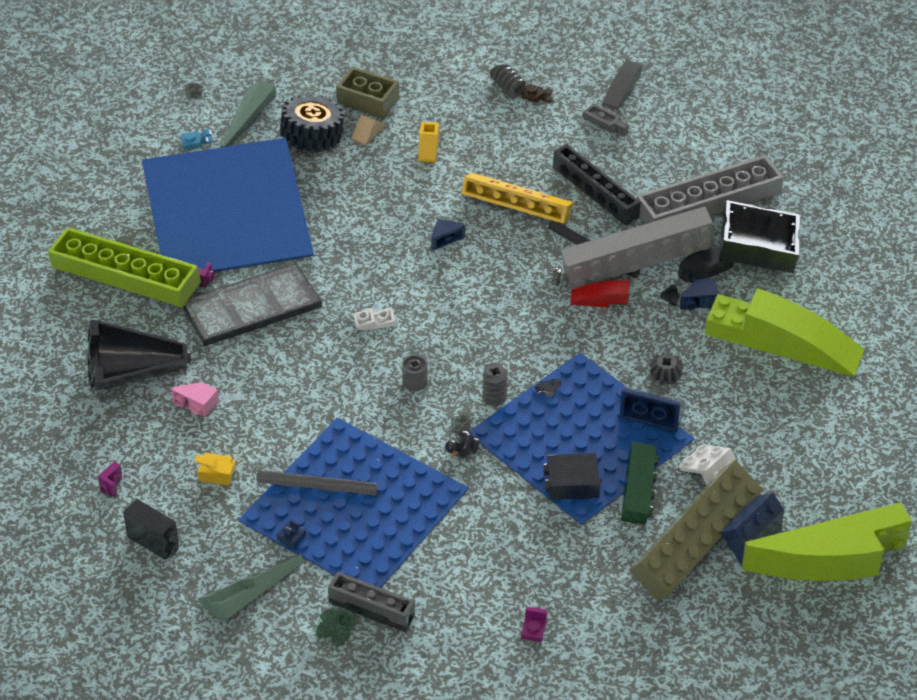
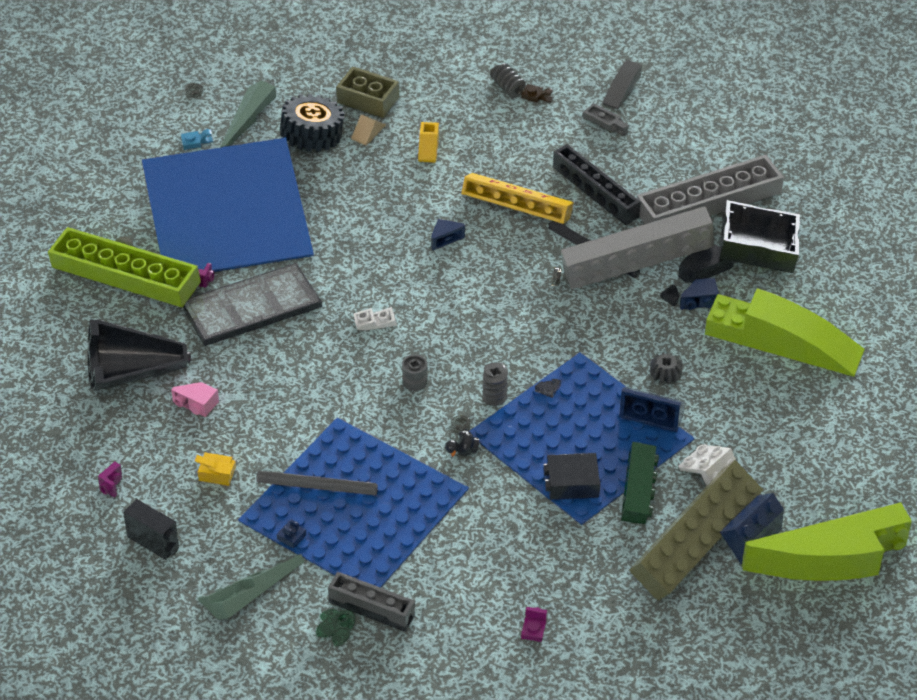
red slope [570,280,630,308] -> none

